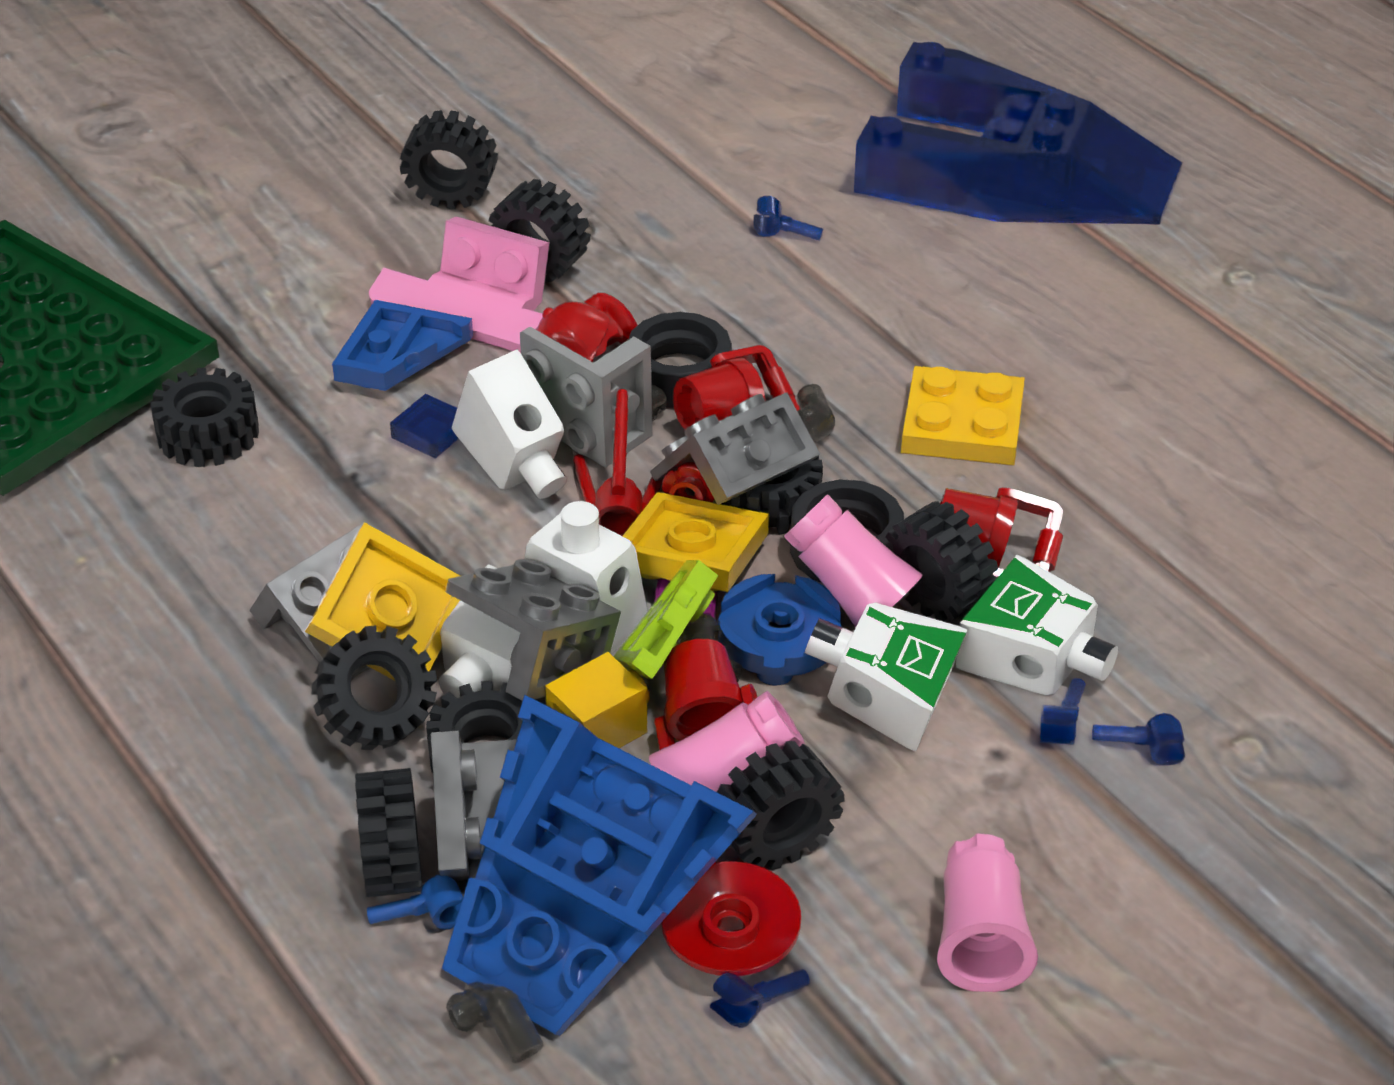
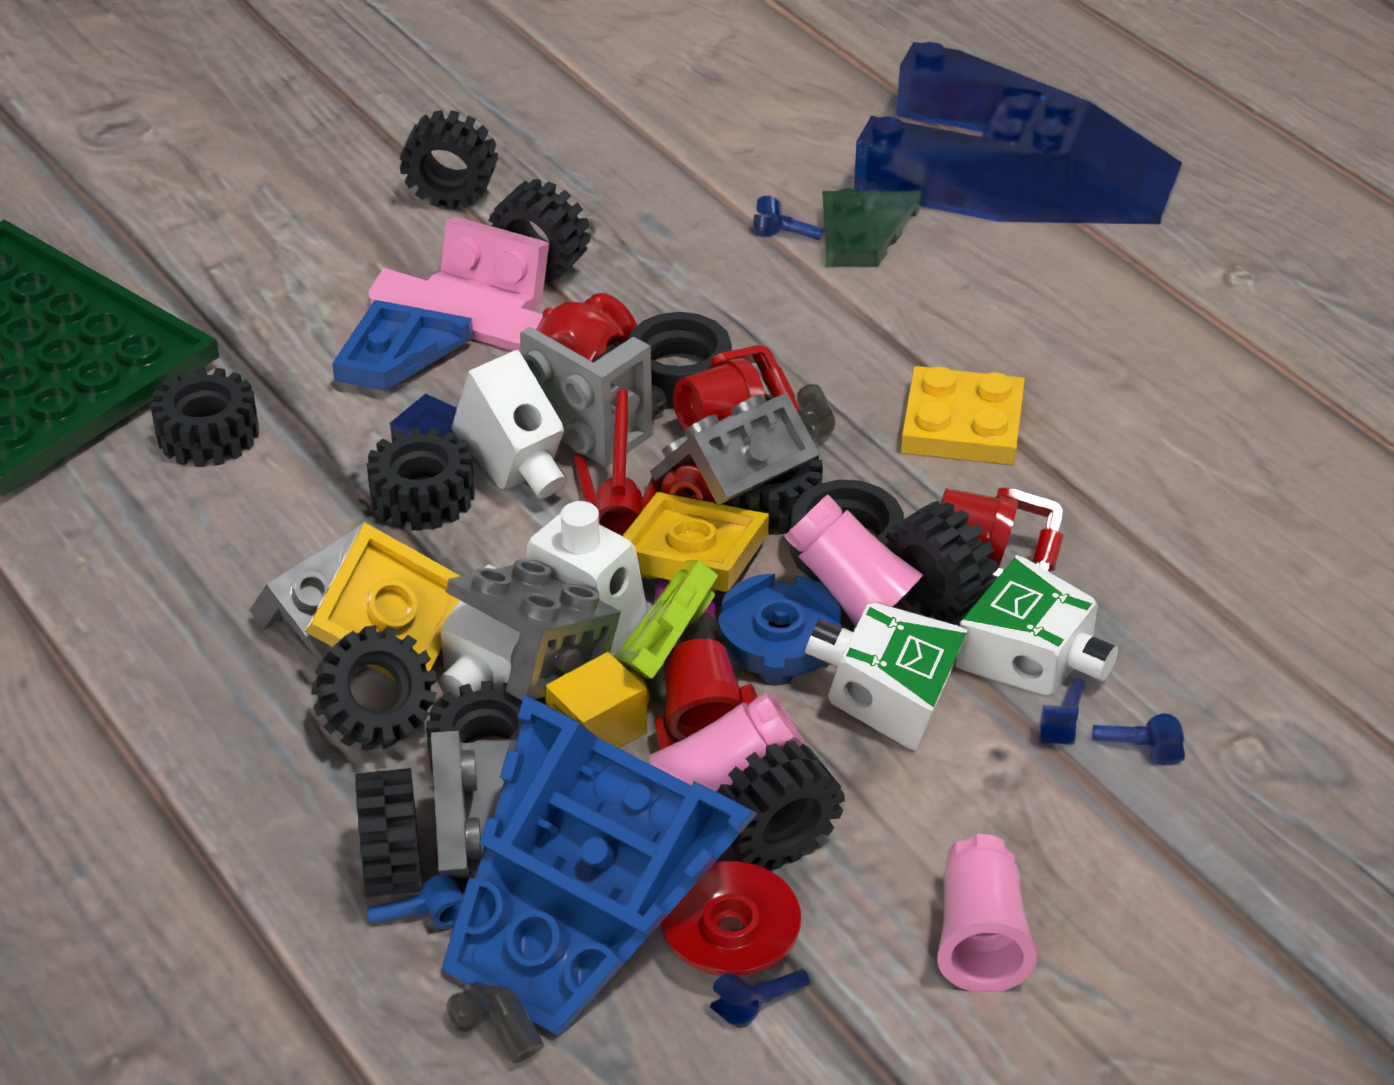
none -> black tyre [366,427,475,531]
none -> clear green wing [822,188,920,267]

